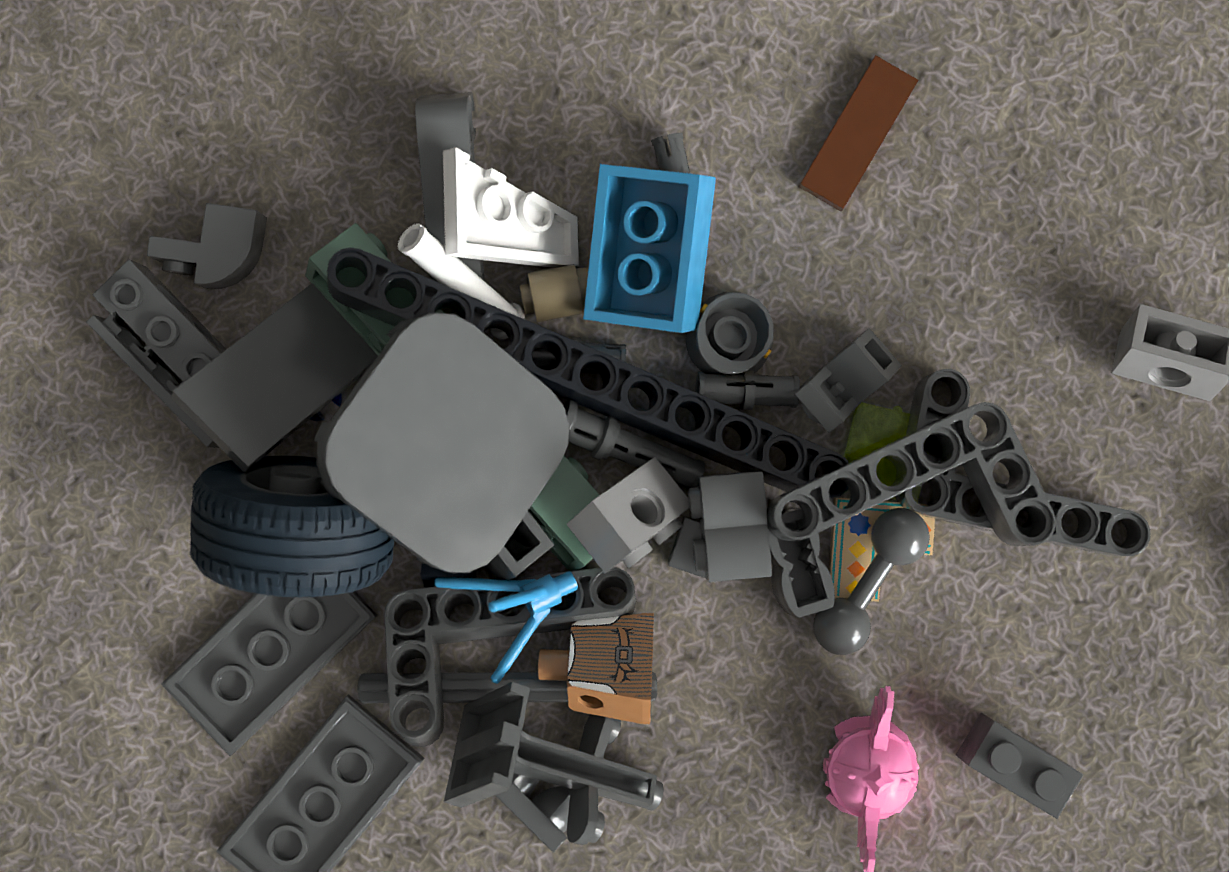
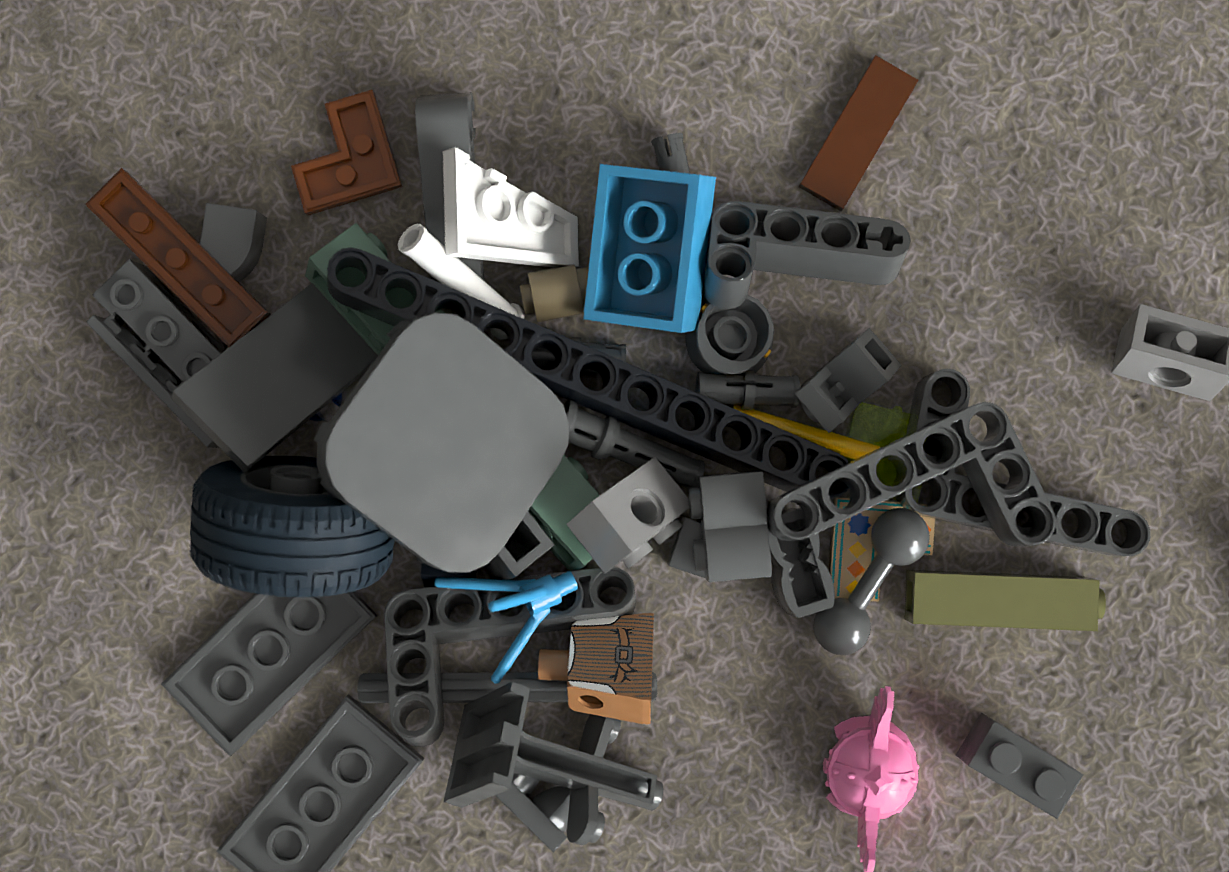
none -> reddish brown tile [85,168,271,347]
none -> dark orange tile [291,90,402,215]
none -> dark grey beam [703,201,911,309]
none -> yellow bar [734,405,880,460]
none -> olive brick [904,570,1106,631]

